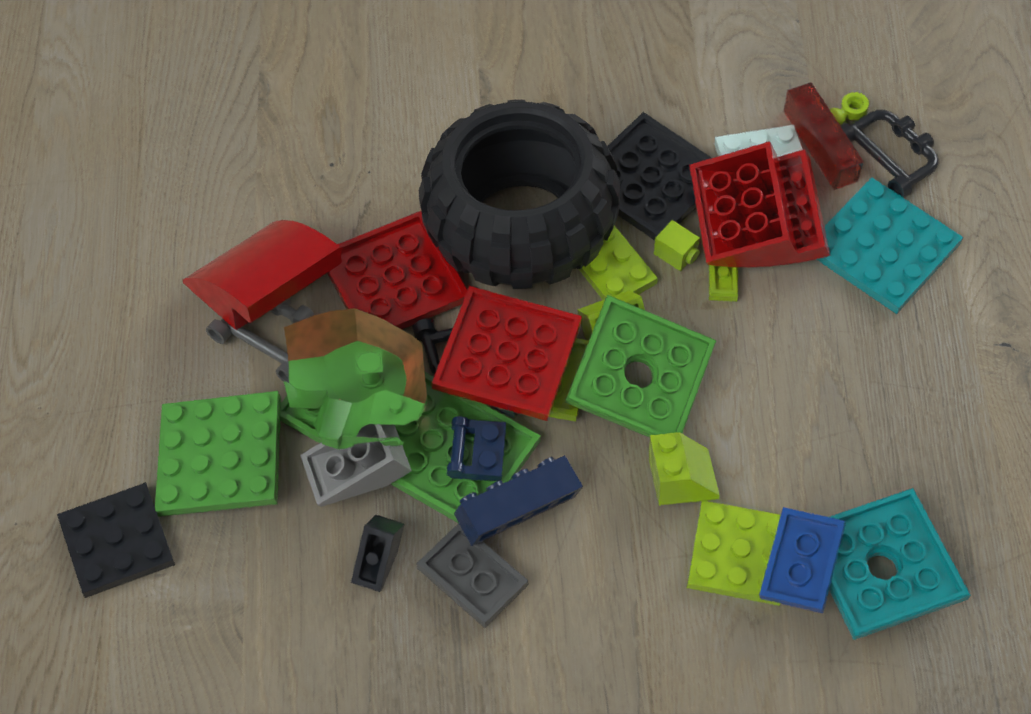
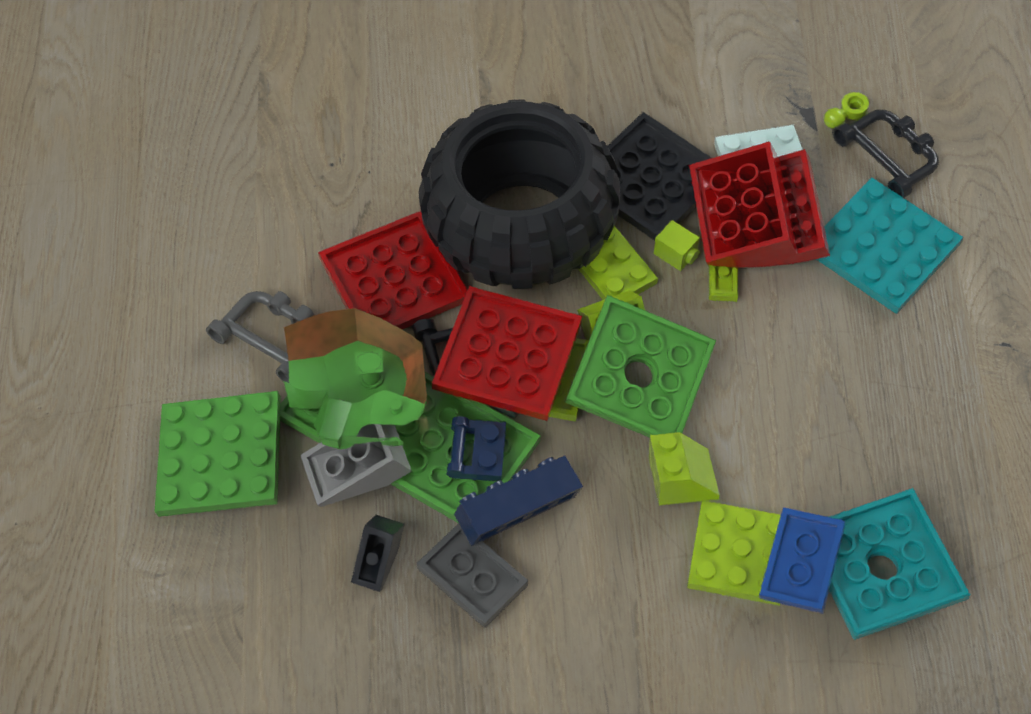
black plate [57,482,175,598] -> none
red slope [183,220,342,330] -> none
clear red brick [783,82,864,190] -> none

